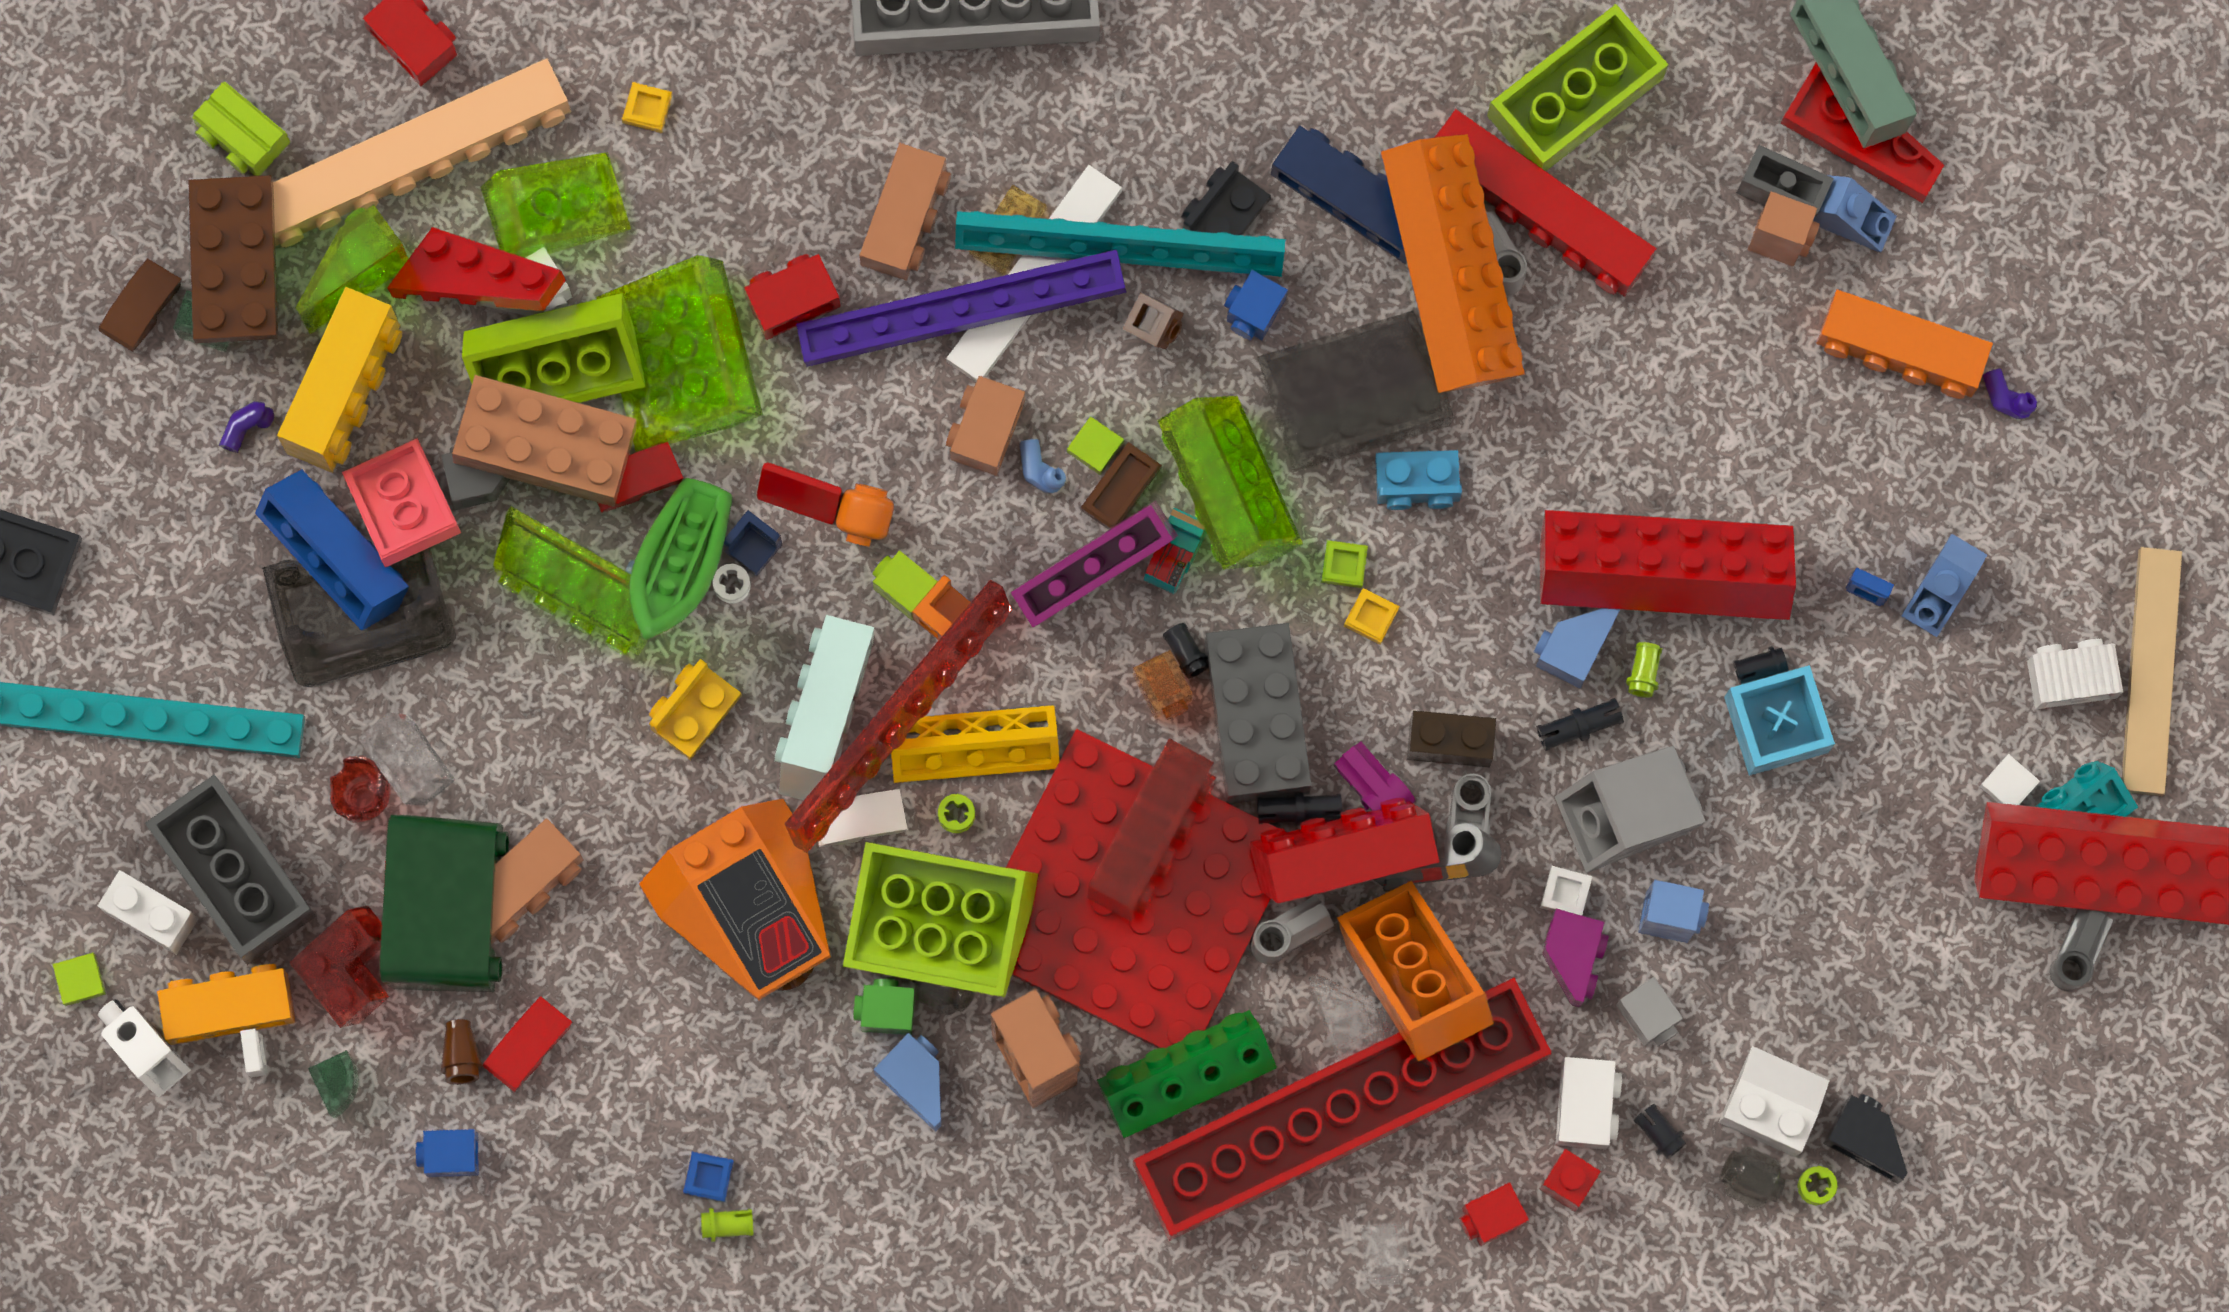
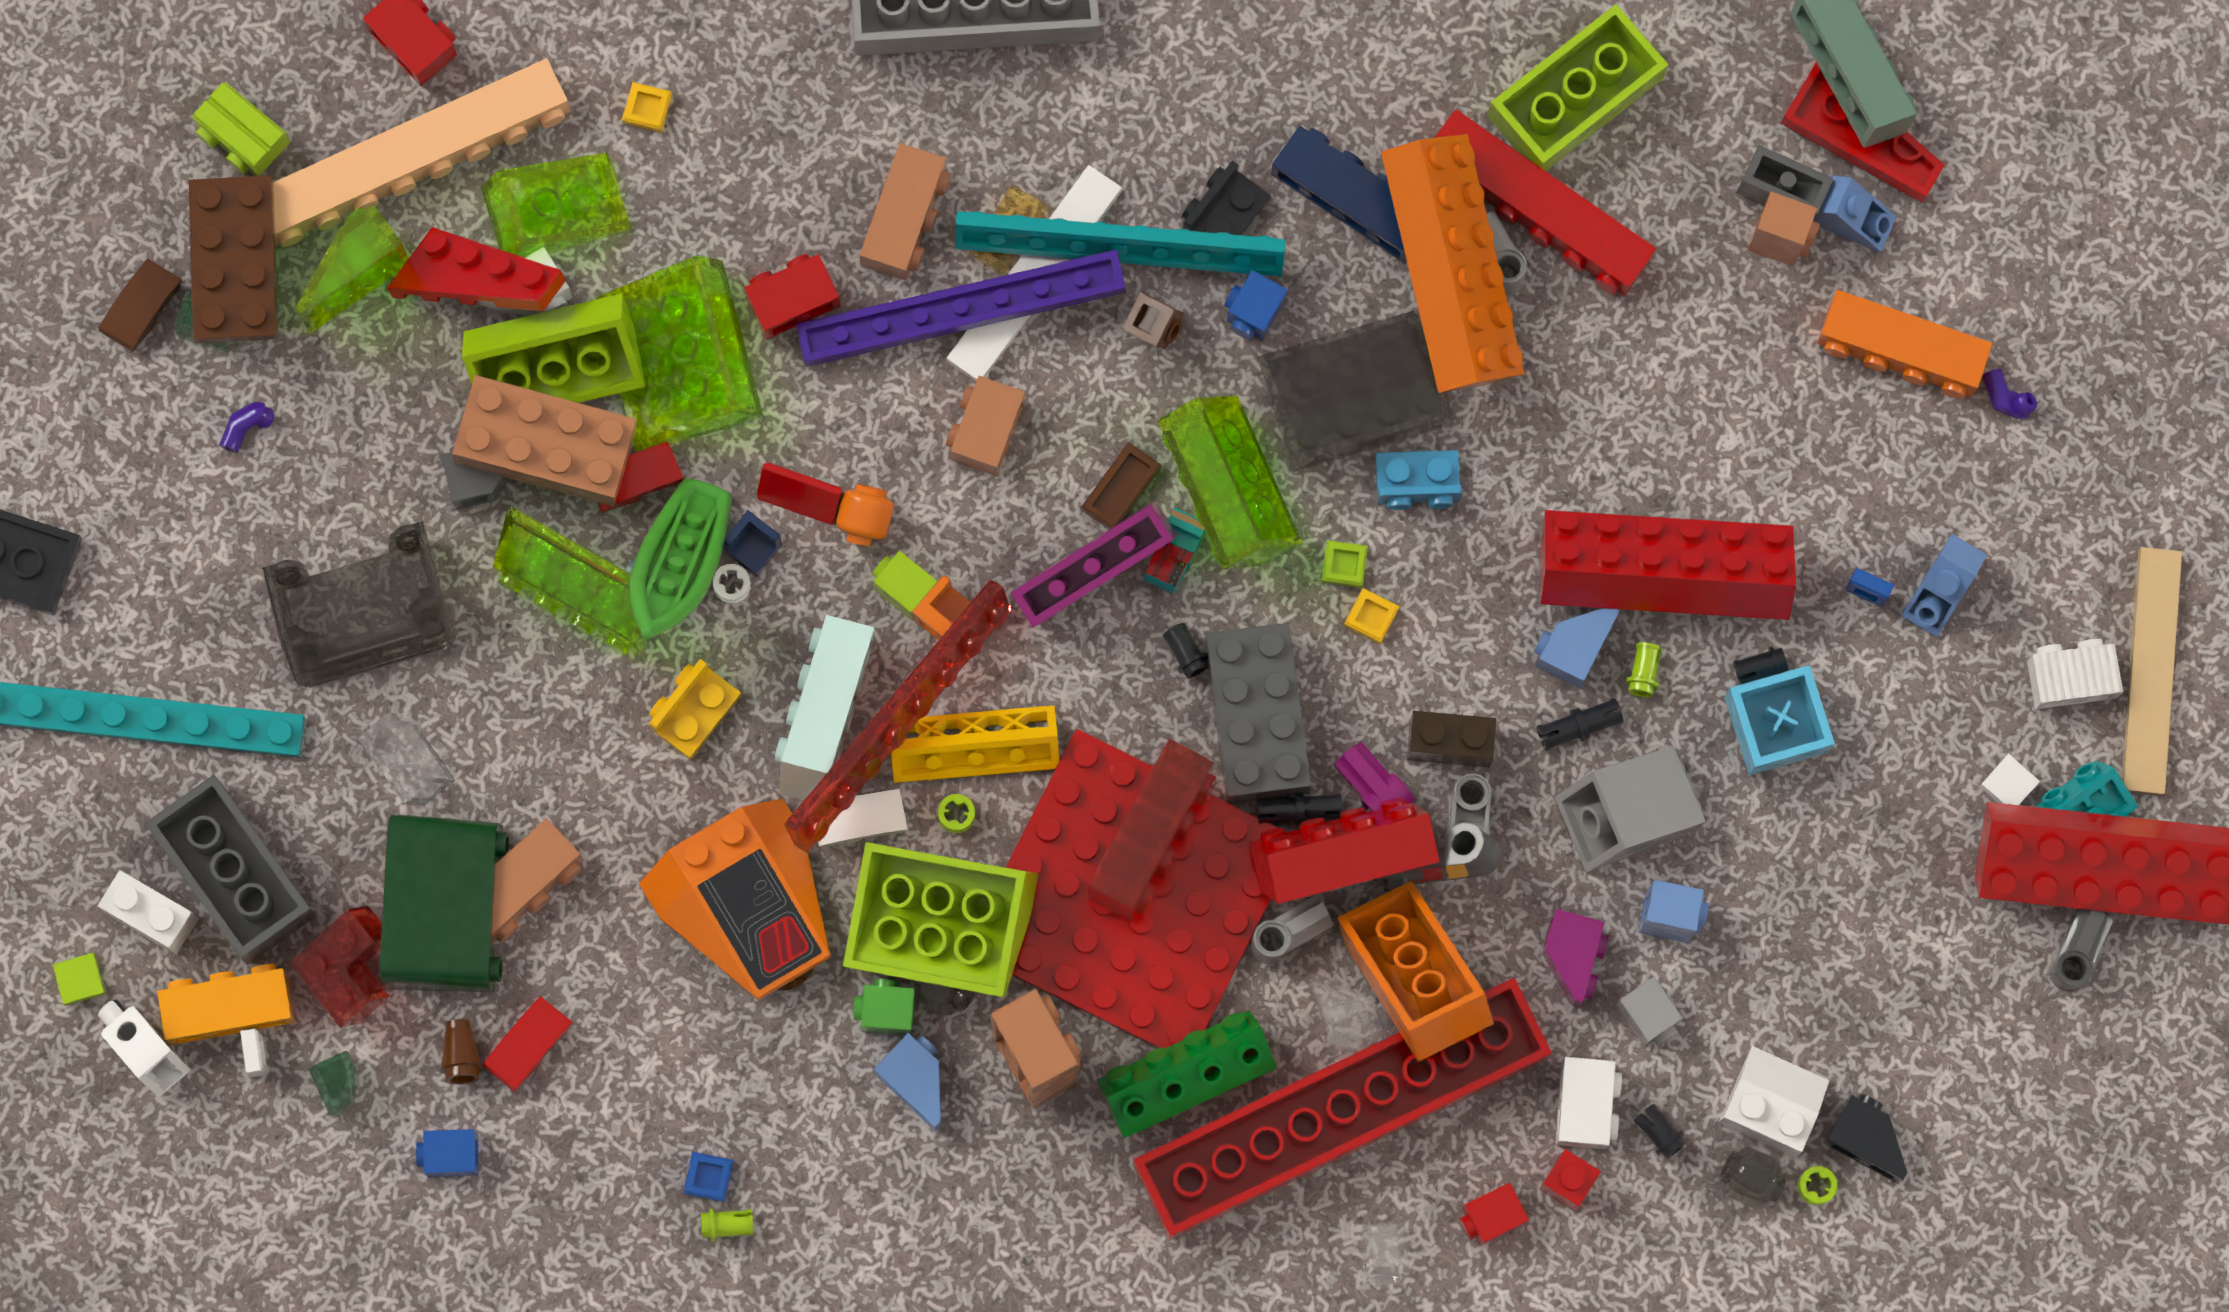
blue brick [255,469,409,631] -> none
yellow brick [277,287,402,473] -> none
clear red hair [330,755,392,823] -> none
coral tile [342,438,461,568] -> none
medium blue arm [1019,439,1066,493] -> none
lime tile [1067,416,1124,475] -> none
clear orange brick [1132,650,1193,720] -> none
white plate [1540,866,1592,915] -> none

